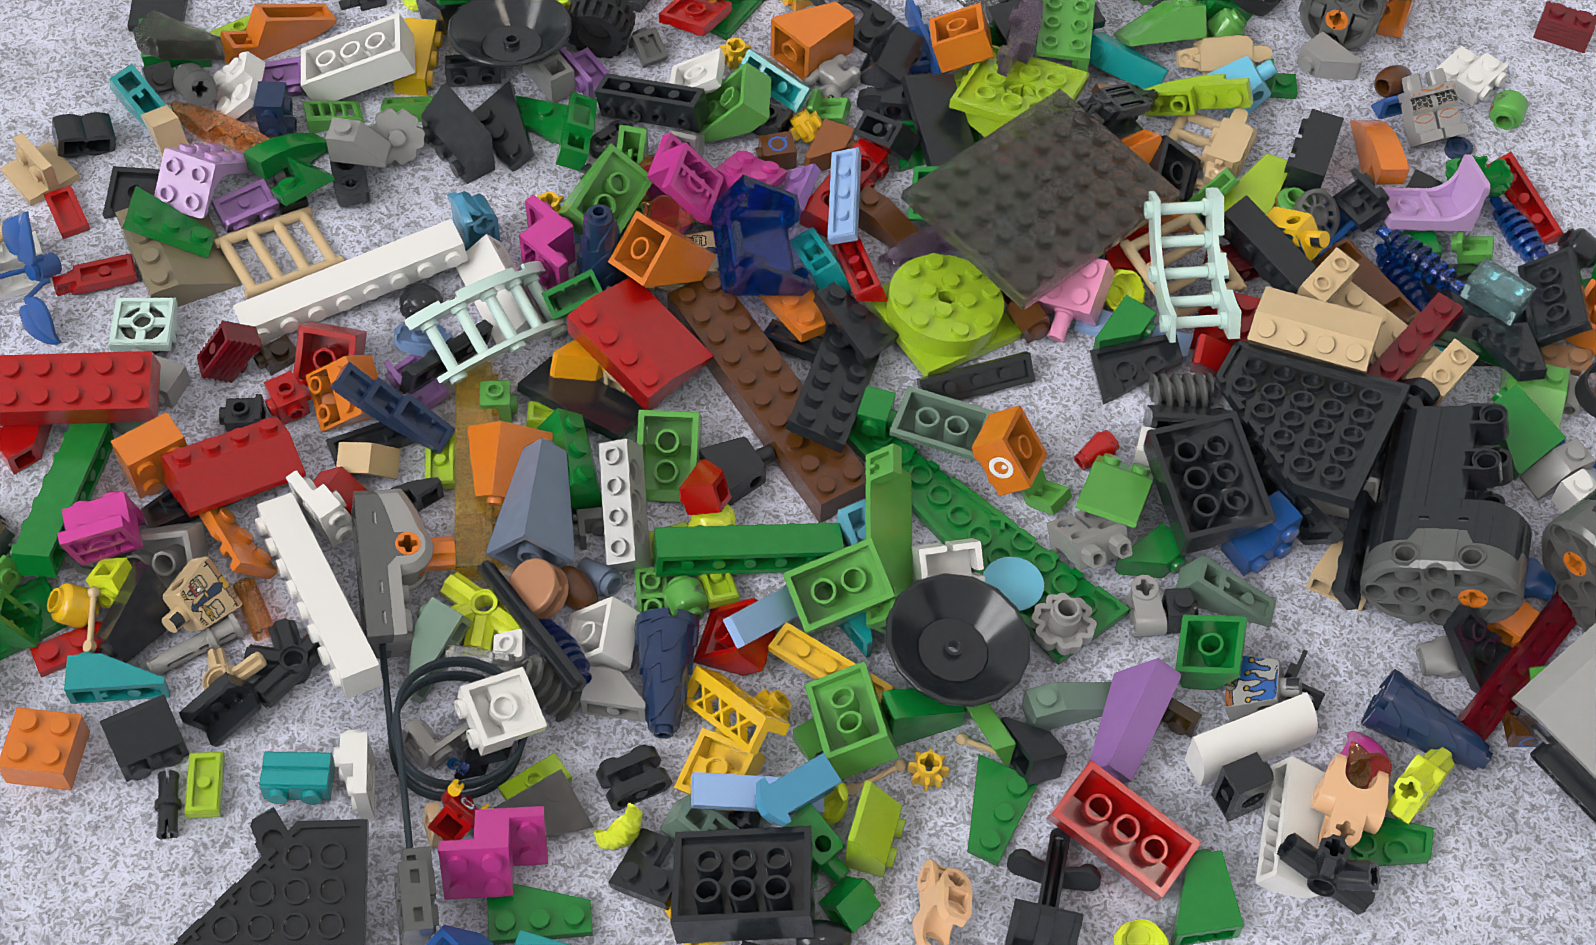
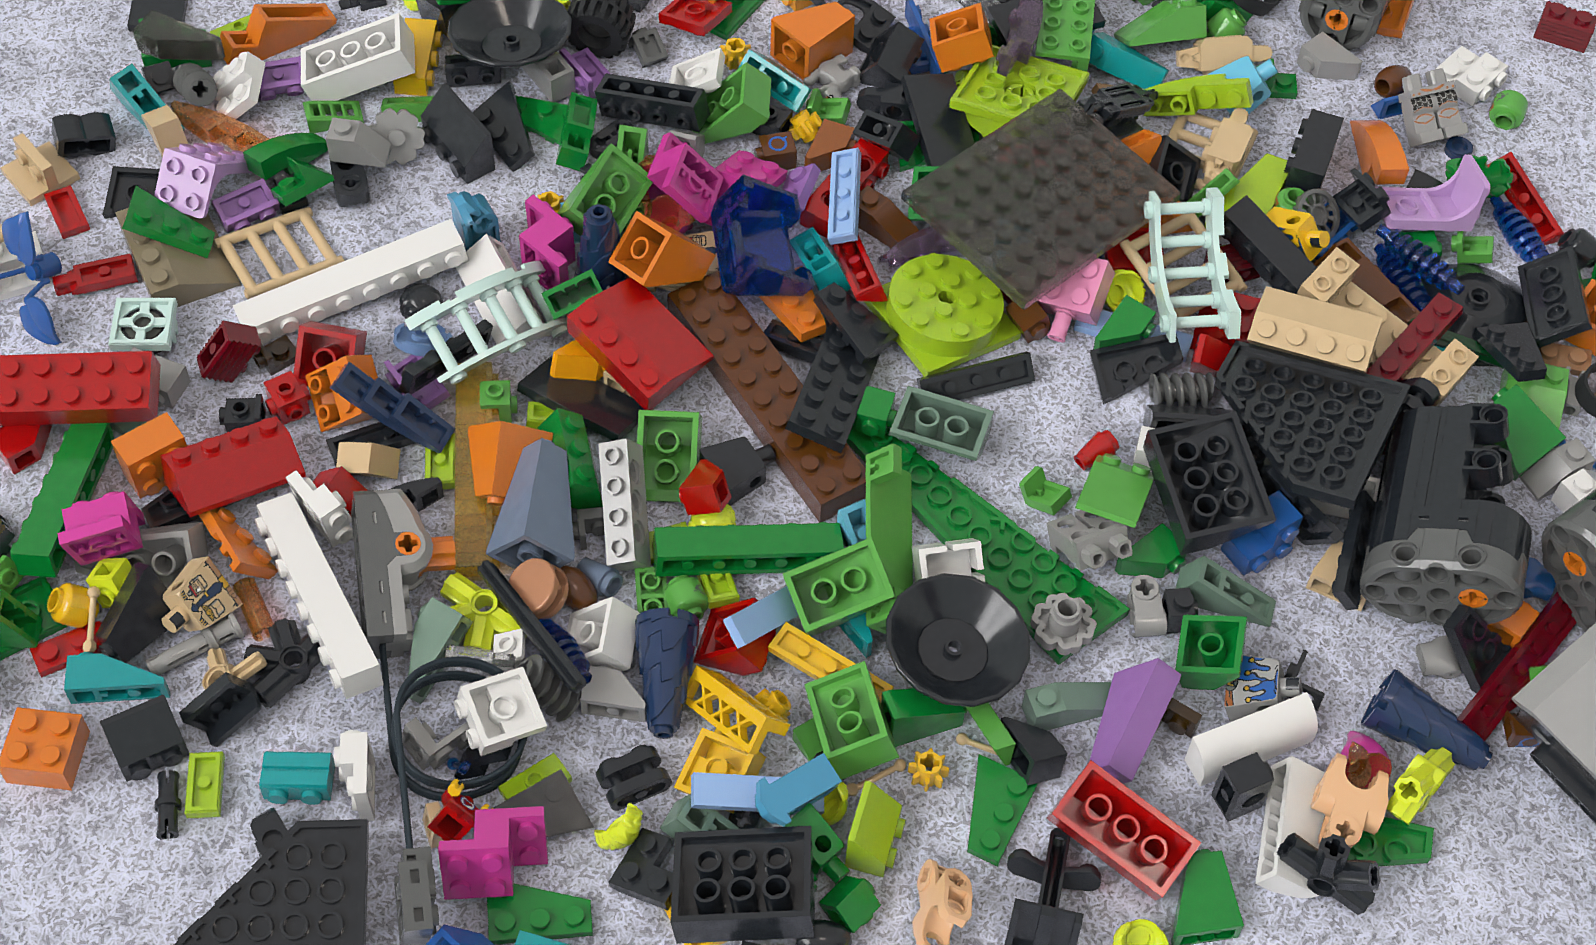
dark blue brick [253,81,297,142] -> none
orange brick [971,405,1048,496] -> none
medium azure piece [983,557,1044,611] -> none
clear light blue brick [1460,257,1537,326] -> none

